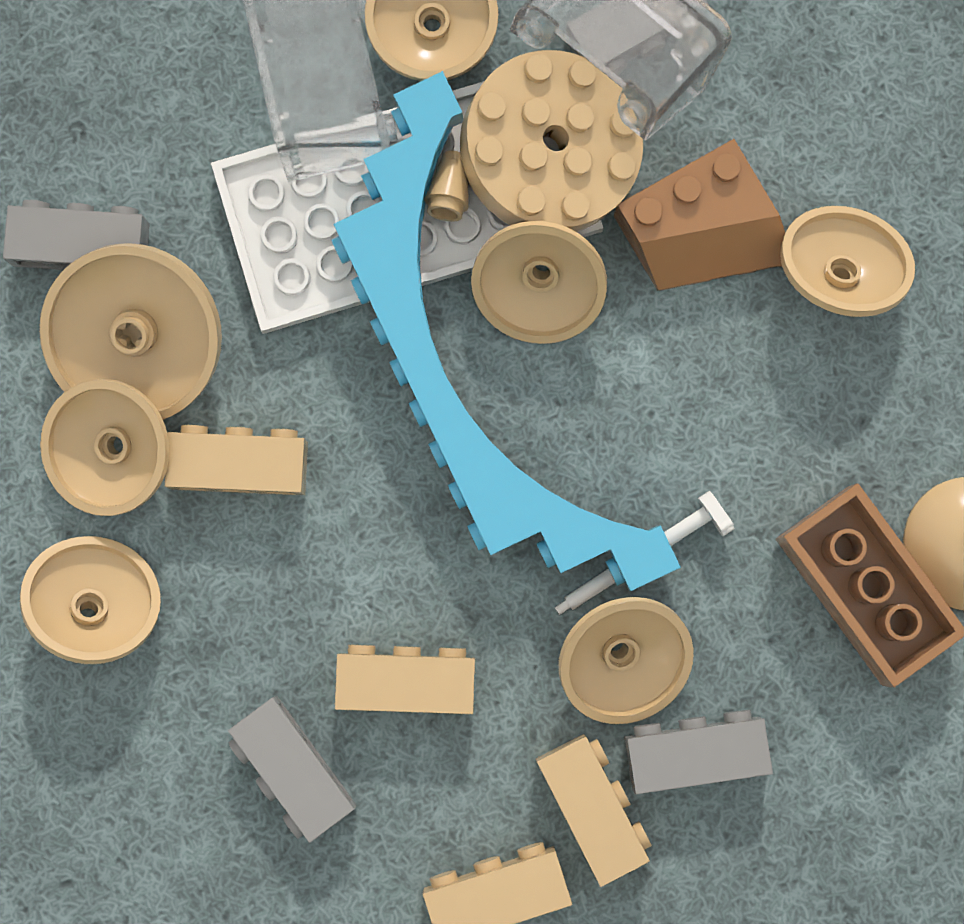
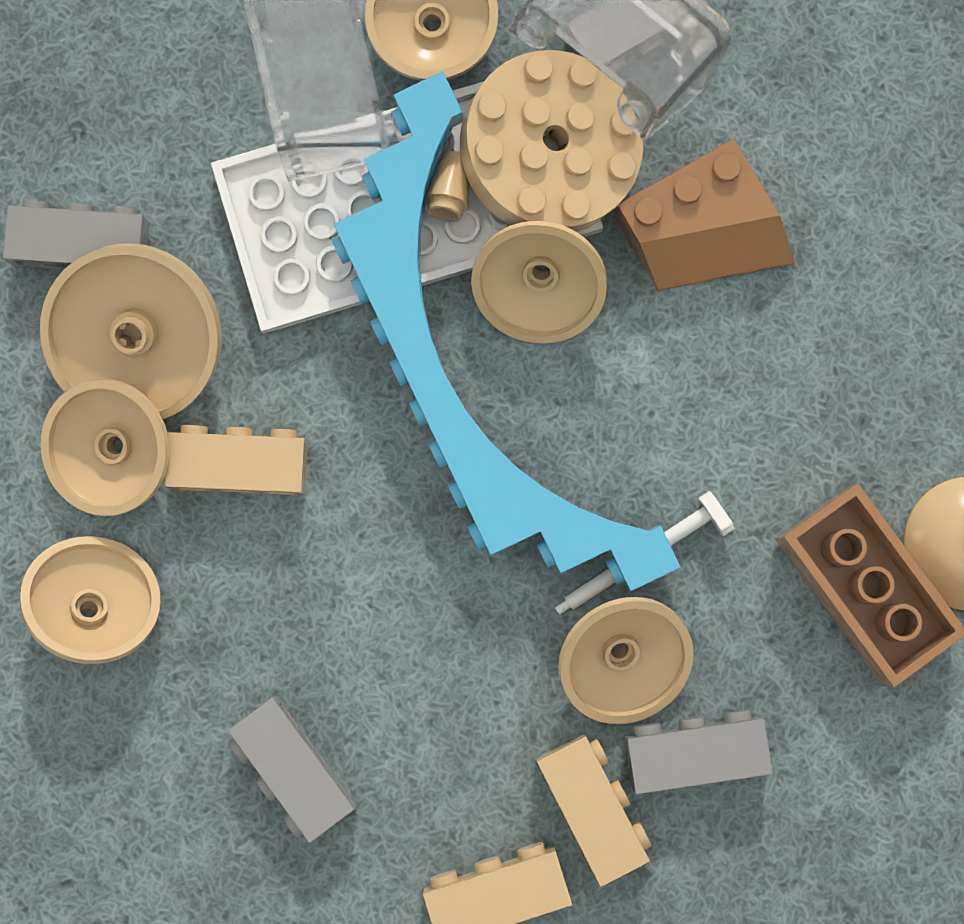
tan brick [335,645,475,714] -> none
tan dish [780,206,915,317] -> none

